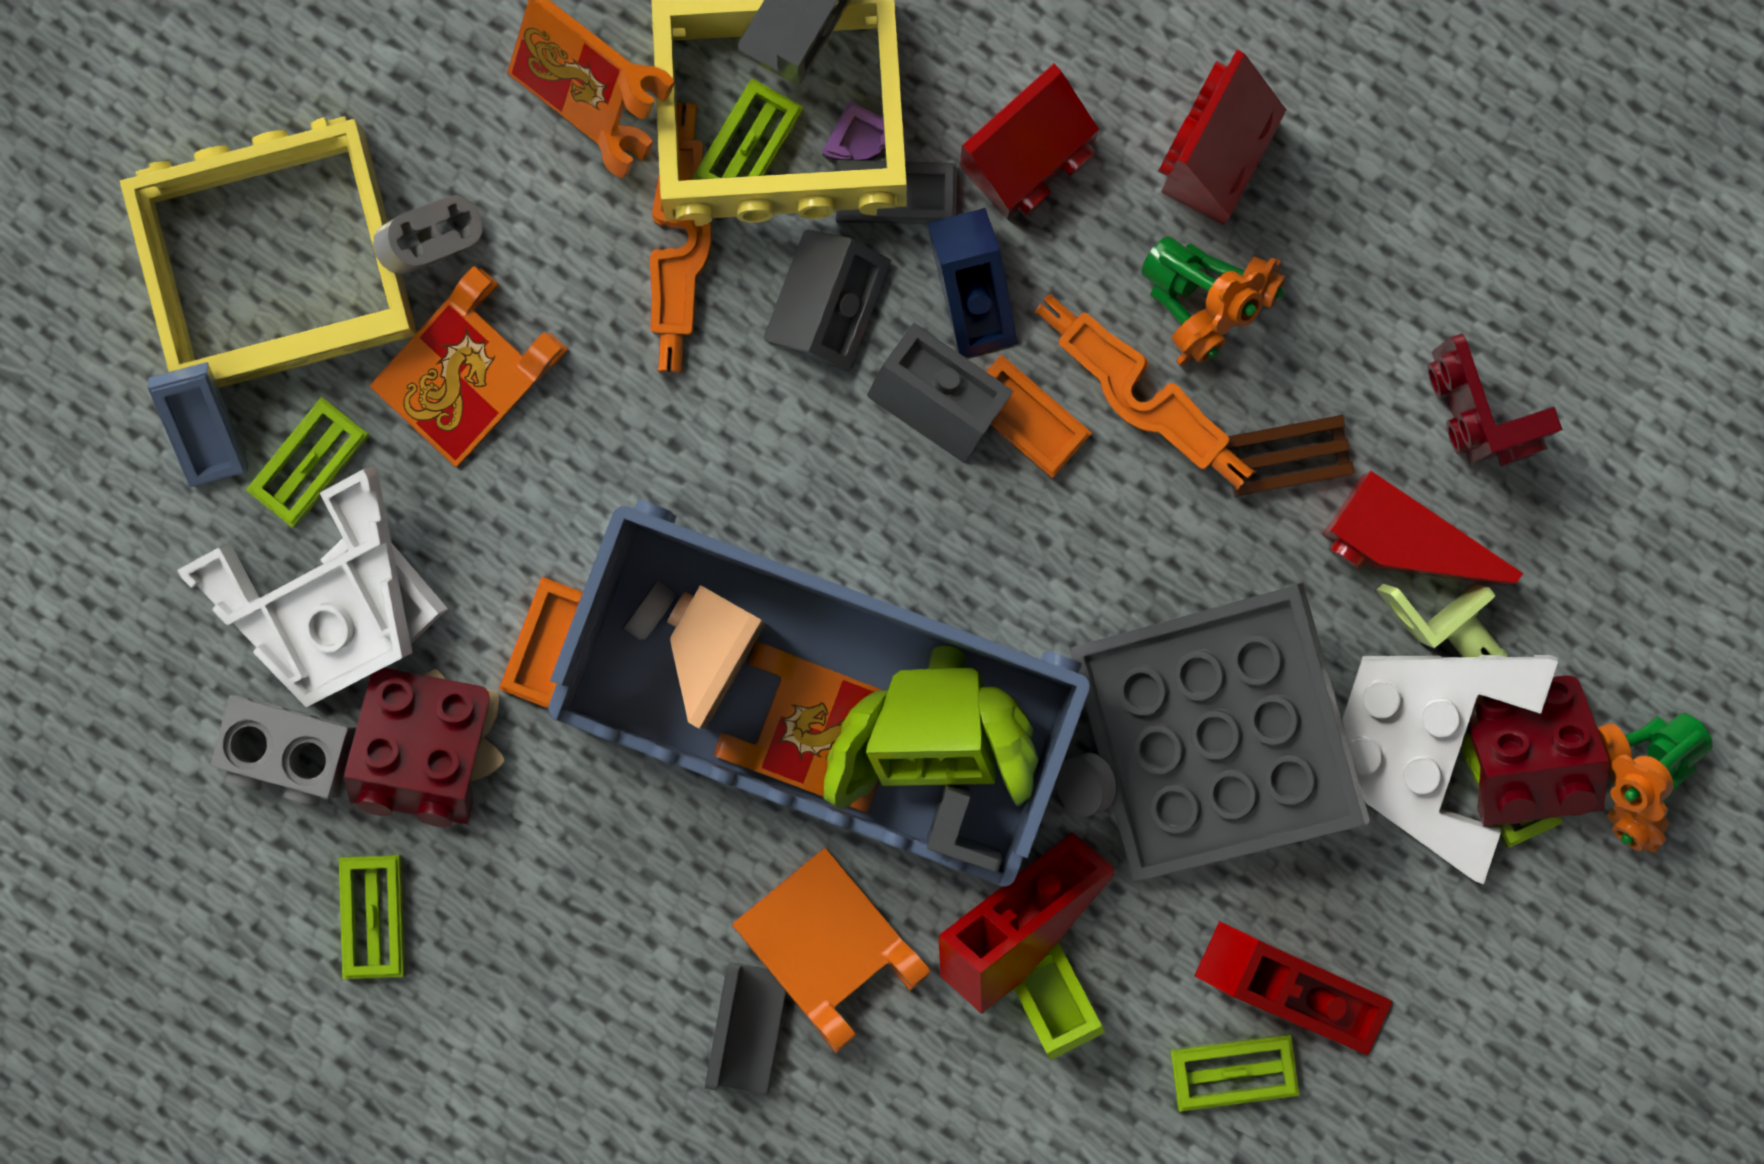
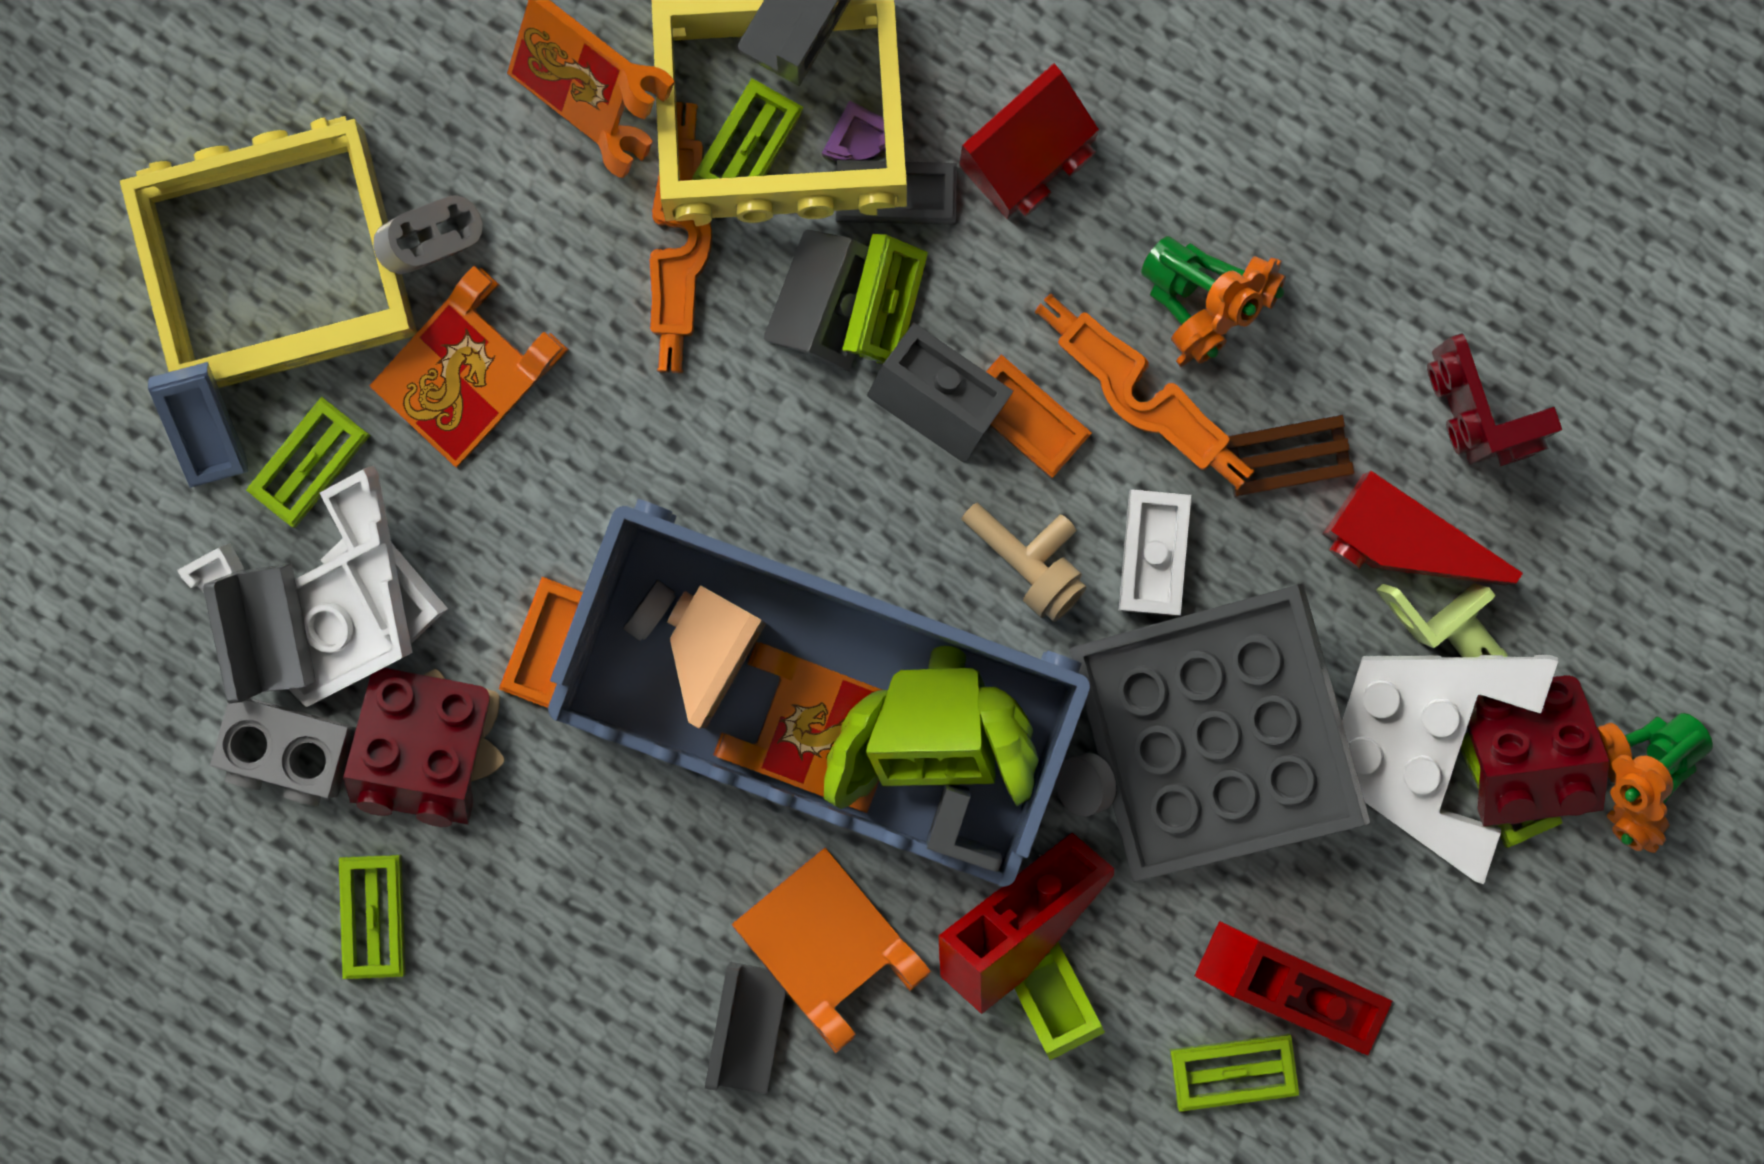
dark blue slope [927,208,1018,357] -> none
red slope [1158,49,1287,225] -> none
none -> dark grey panel [203,563,316,704]
none -> lime tile [842,234,928,365]
none -> tan piece [962,502,1087,622]
none -> white plate [1118,489,1191,616]

